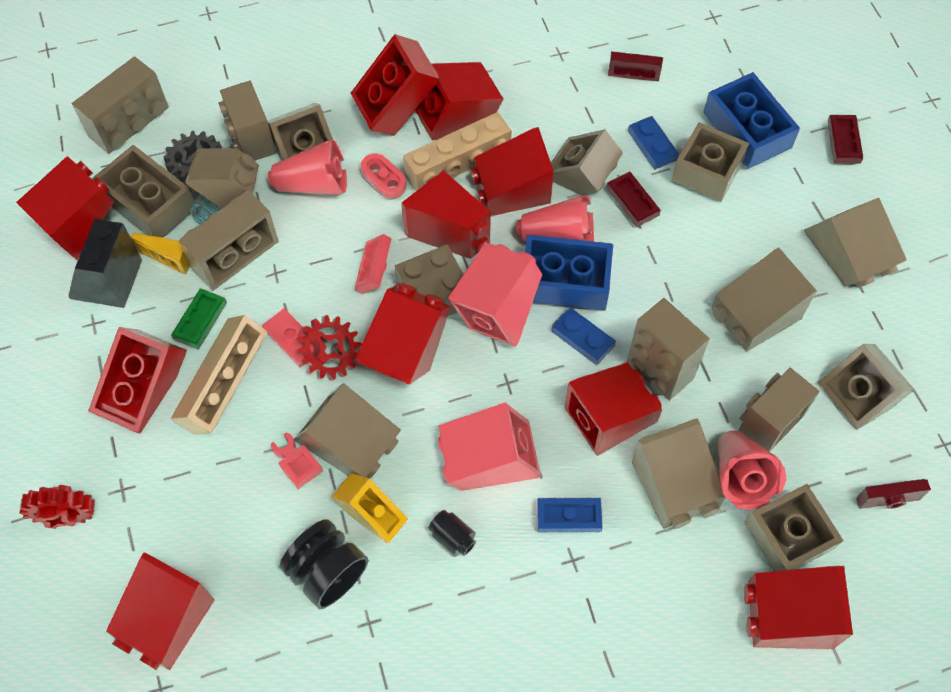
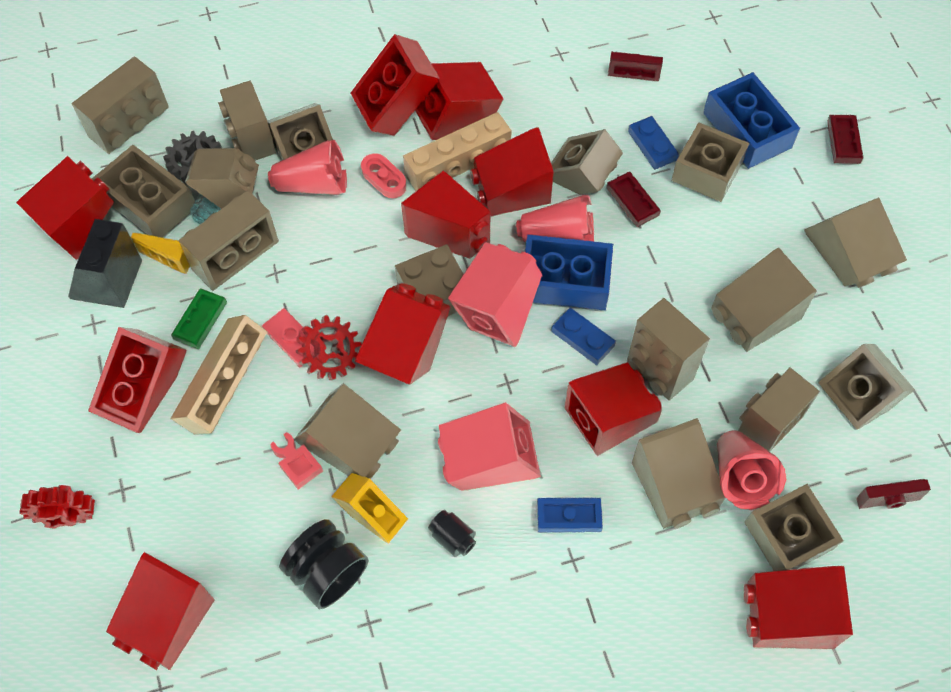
coral plate [355,234,392,294] -> none

